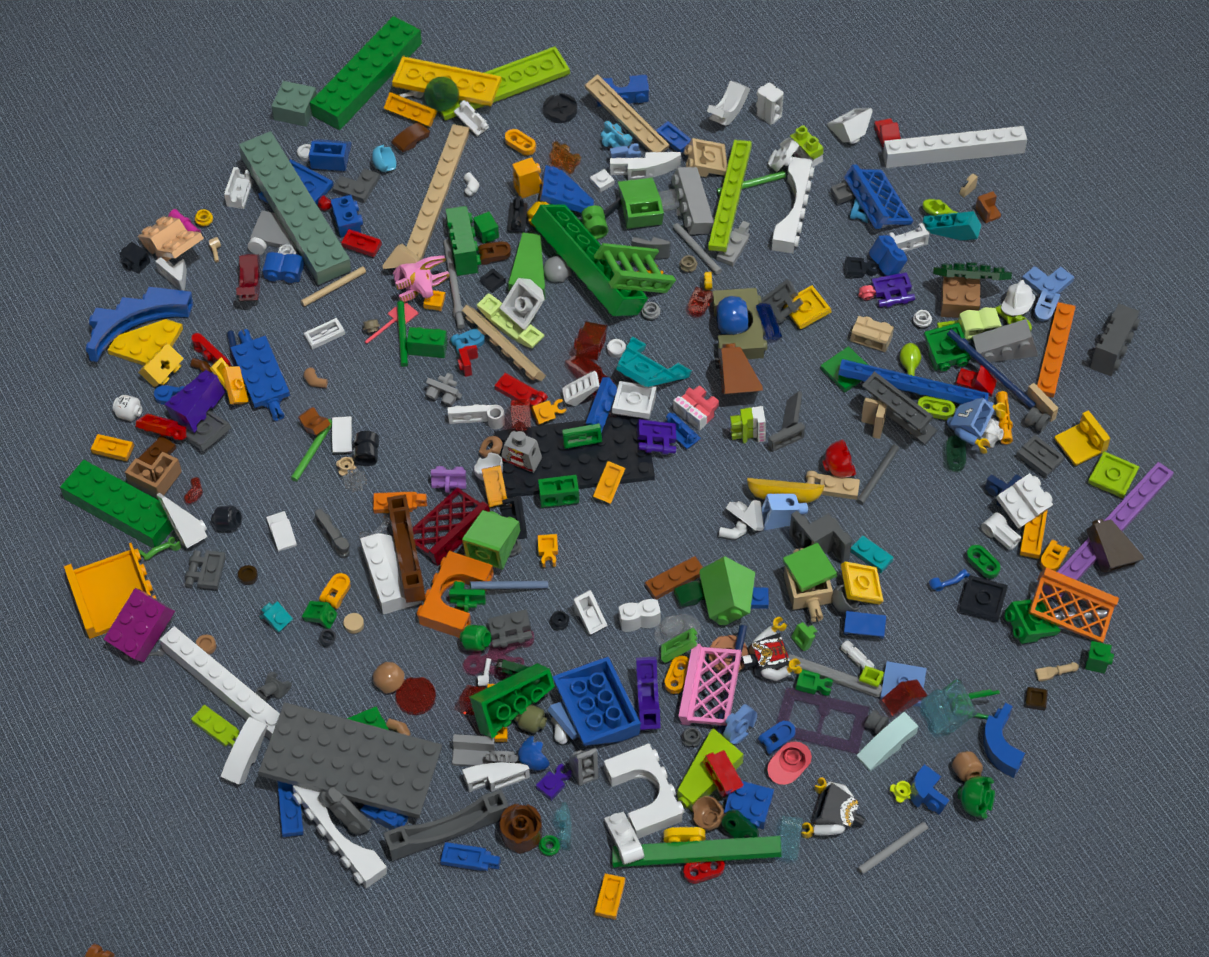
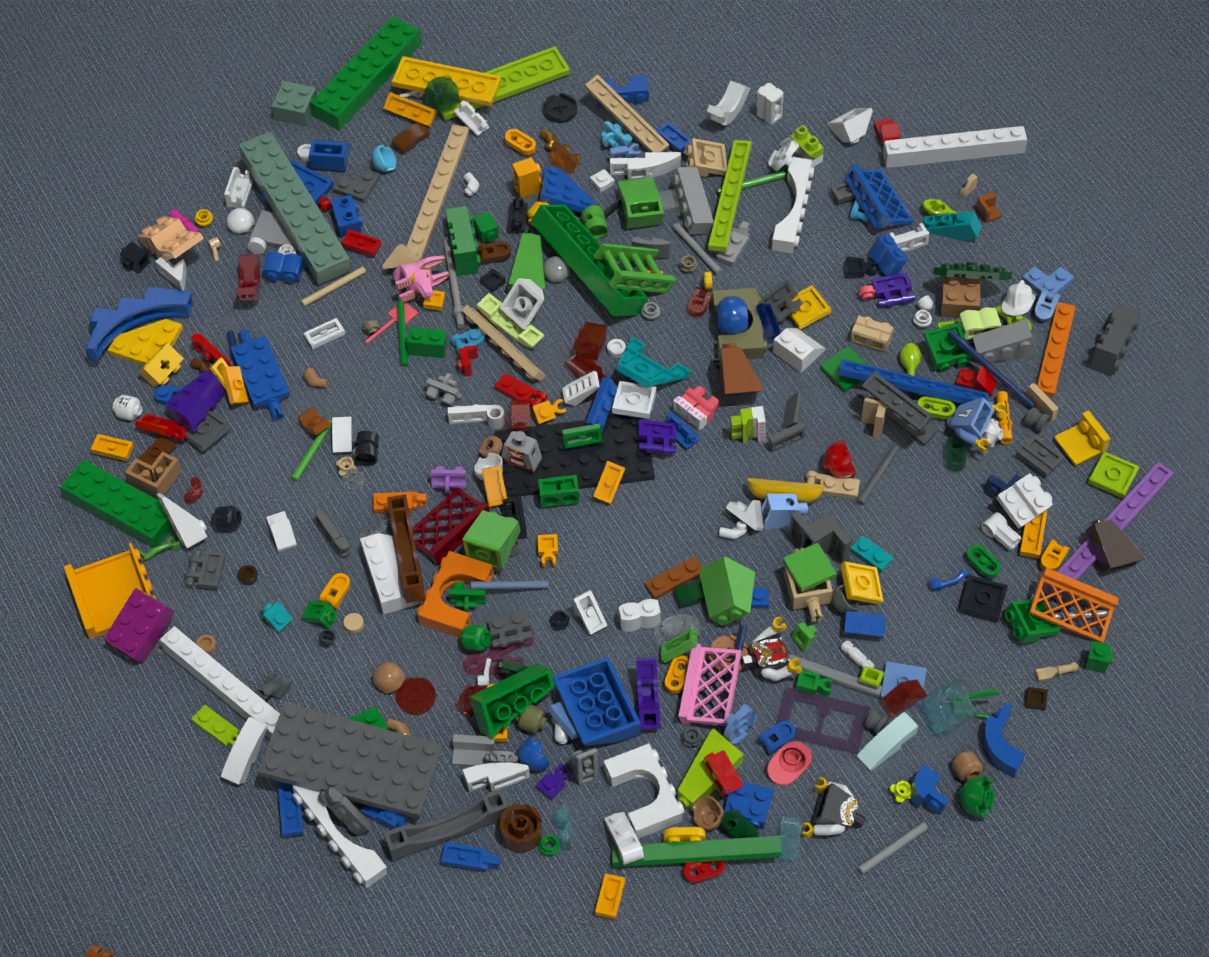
none -> white hair [227,208,255,234]
none -> pearl gold arm [540,128,558,151]
none -> white slope [773,328,825,373]
none -> white hinge [917,295,933,311]

